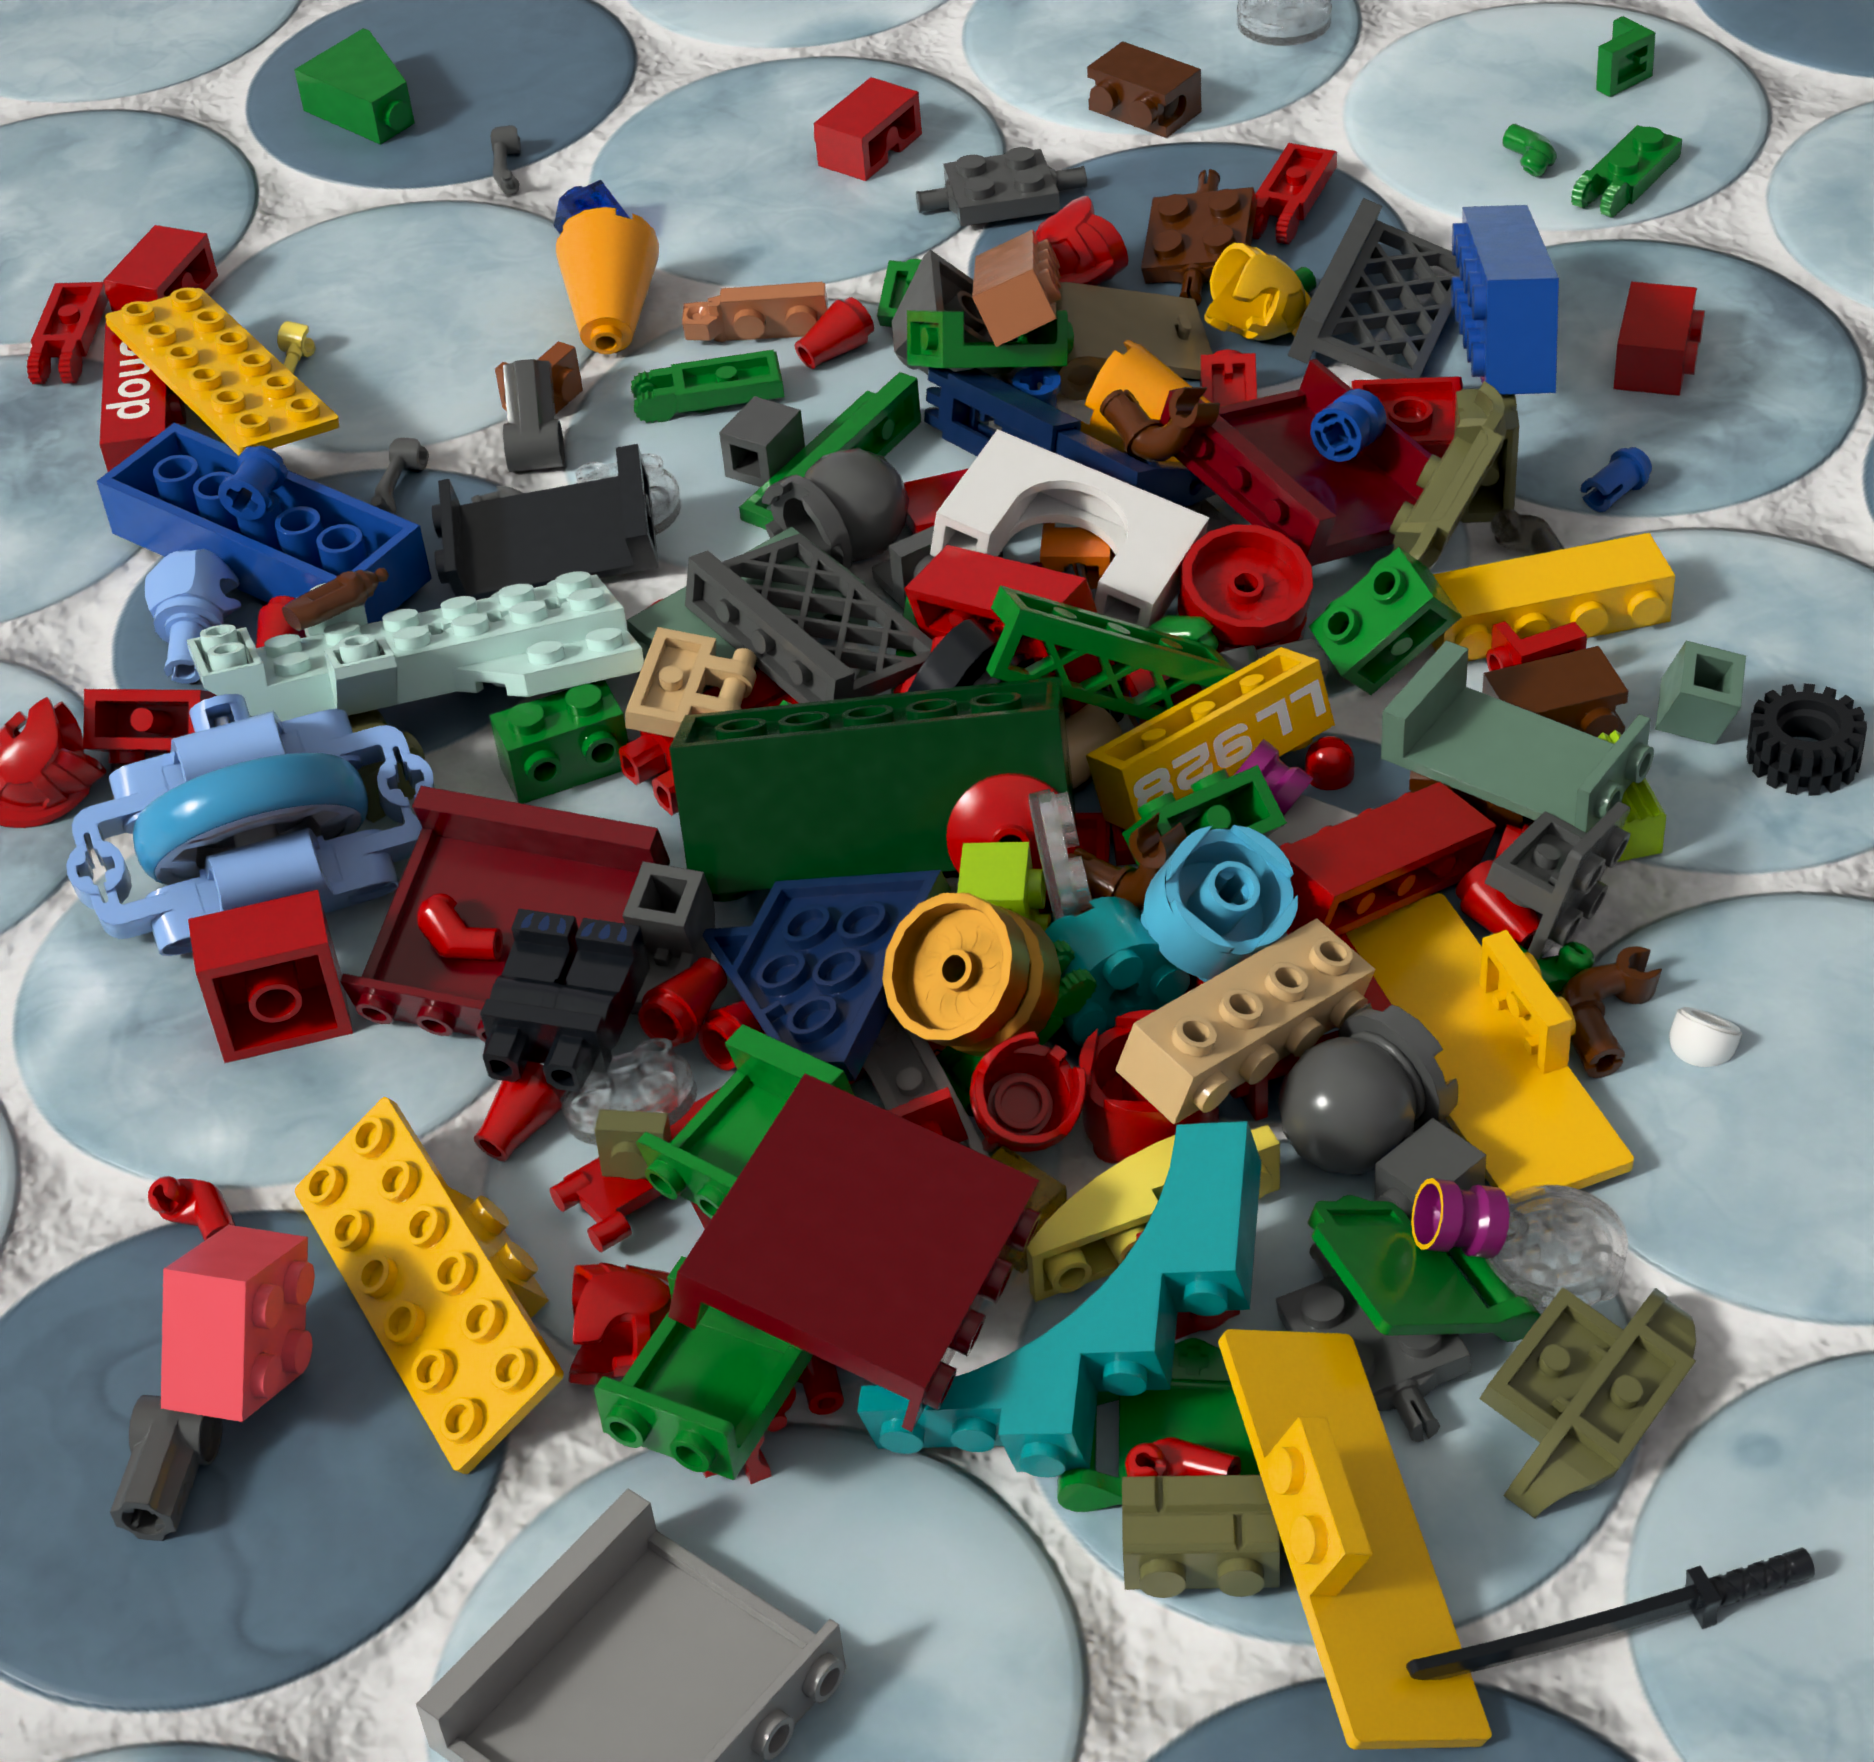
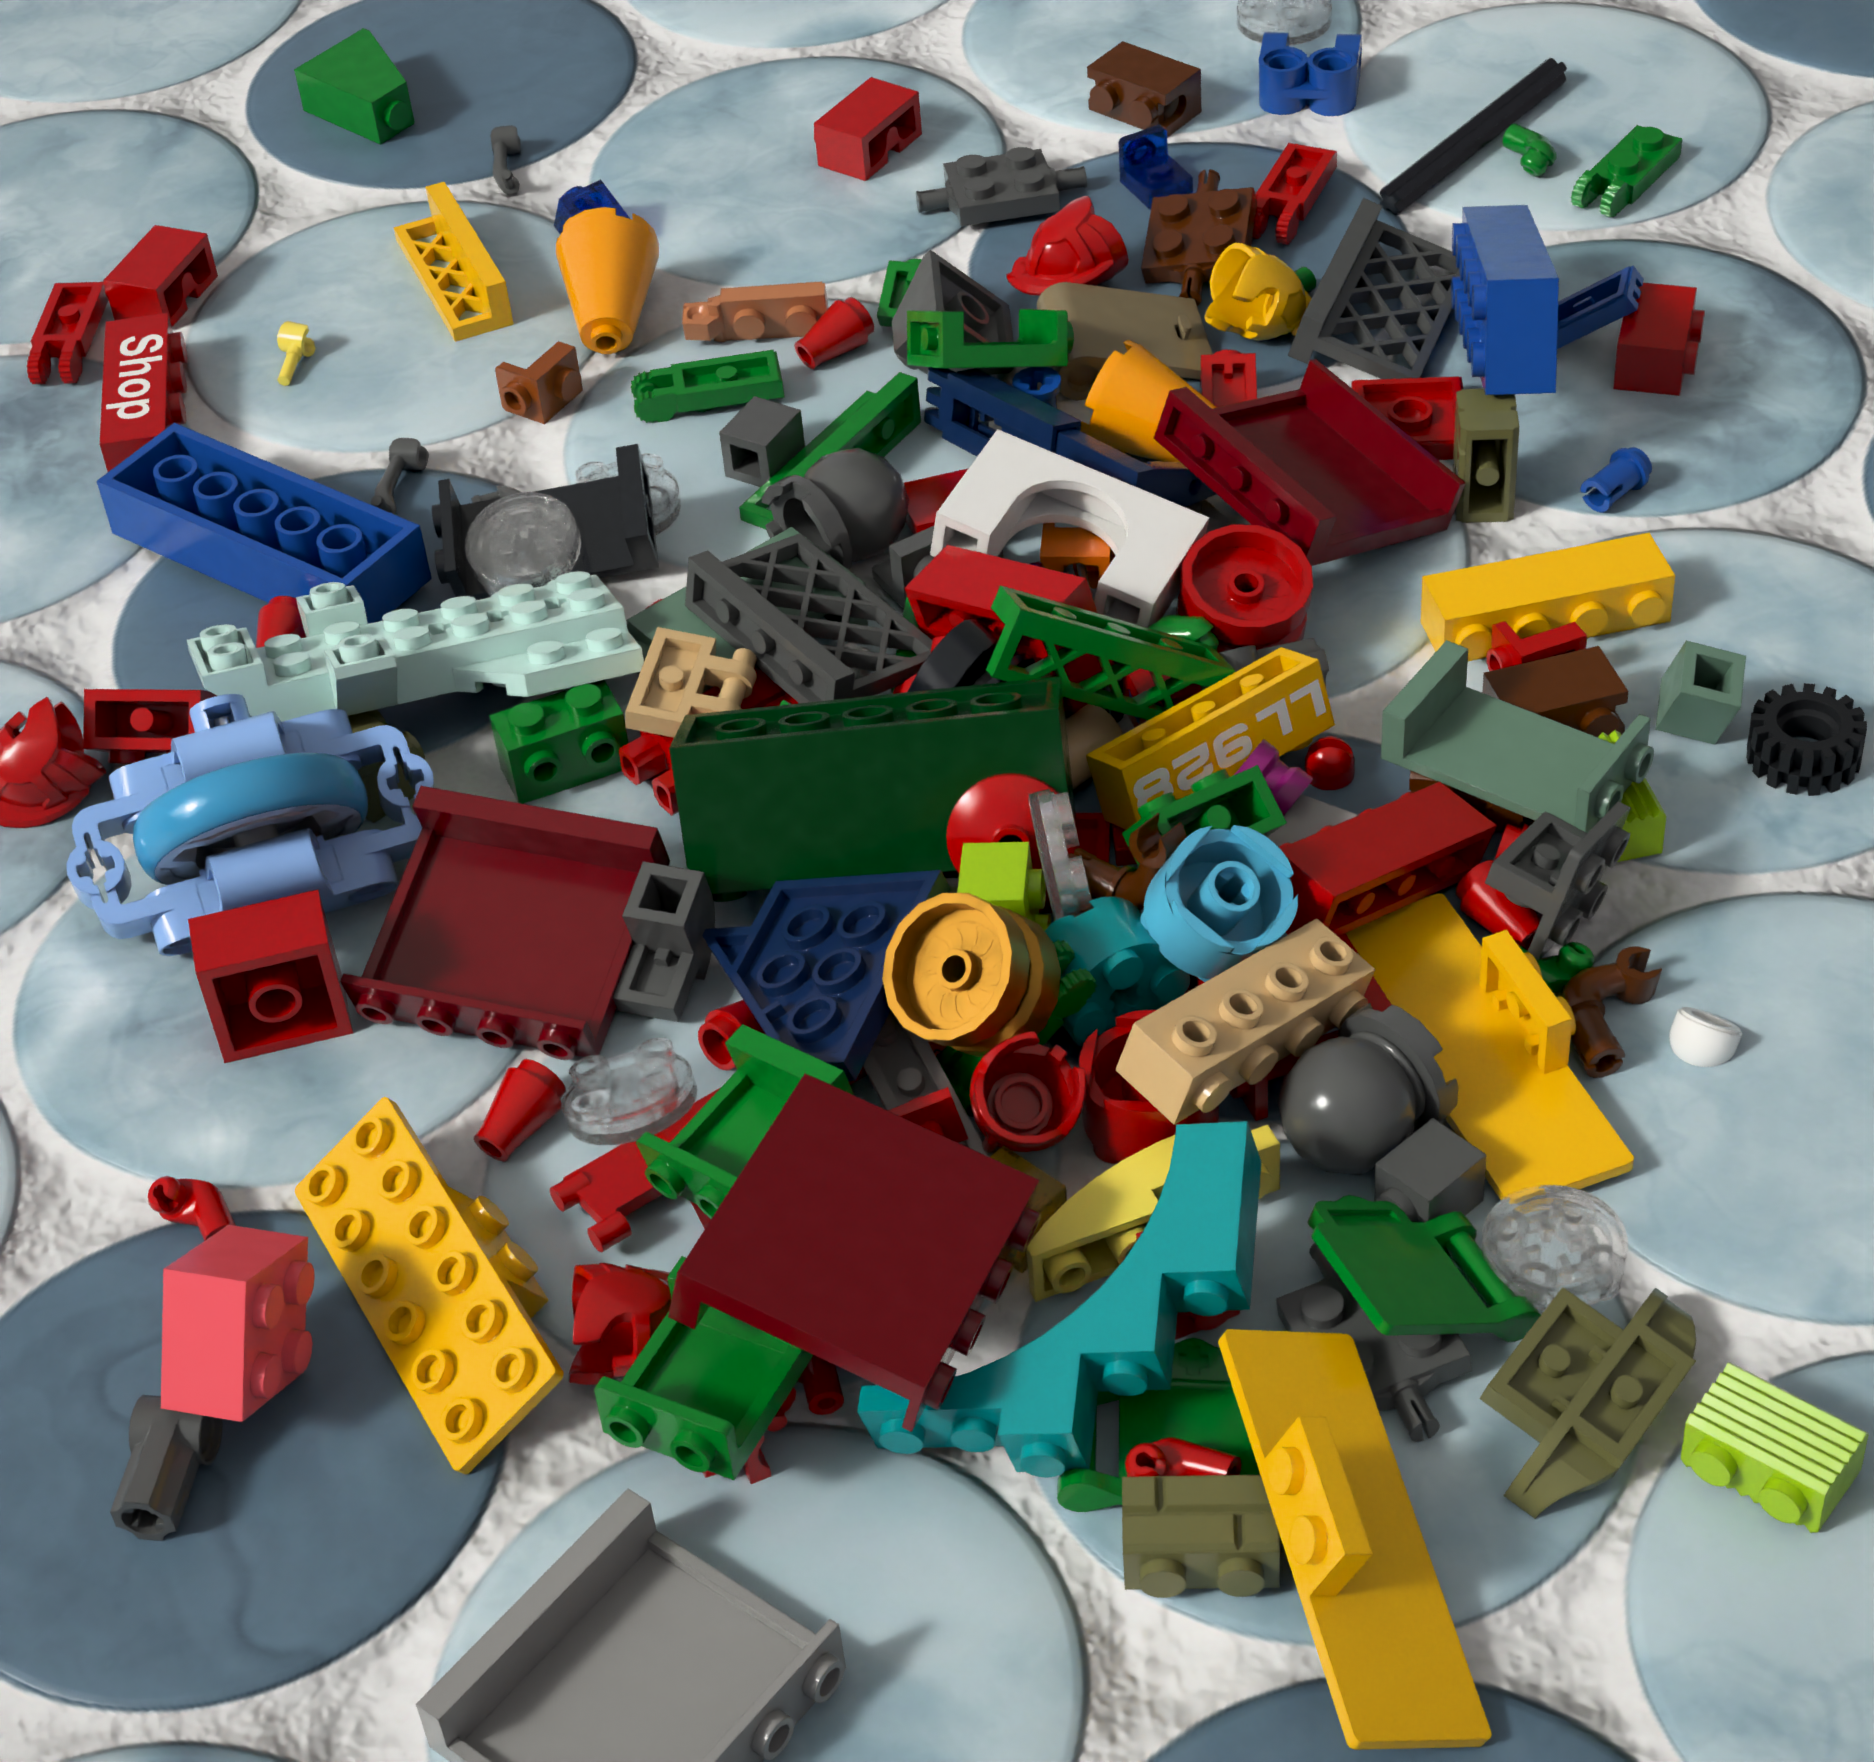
yellow bracket [105,288,339,456] -> none
light blue piece [145,549,241,684] -> none
blue bush [218,446,288,520] -> none
reddish brown piece [282,568,389,631] -> none
red arm [417,893,503,960] -> none
black hips [480,909,650,1092] -> none
dark grey piece [503,359,565,472] -> none
olive plate [594,1109,672,1180] -> none
red cone [638,957,727,1047] -> none
nougat brick [972,229,1062,347] -> none
reddish brown piece [1100,387,1220,462] -> none
green brick [1308,547,1462,695] -> none
blue wheel [1310,389,1387,462] -> none
olive plate [1389,381,1507,570] -> none
black sword [1406,1547,1815,1680] -> none
magenta wheel [1411,1178,1510,1259] -> none
clear smoke arm [1491,509,1565,555] -> none
green bracket [1596,16,1656,97] -> none
none -> yellow fence [393,182,514,342]
none -> clear tile [465,492,581,596]
none -> clear blue bracket [1118,125,1193,210]
none -> blue piece [1259,32,1362,116]
none -> black axle [1380,58,1567,214]
none -> blue tile [1557,265,1644,349]
none -> lime brick [1680,1362,1869,1533]

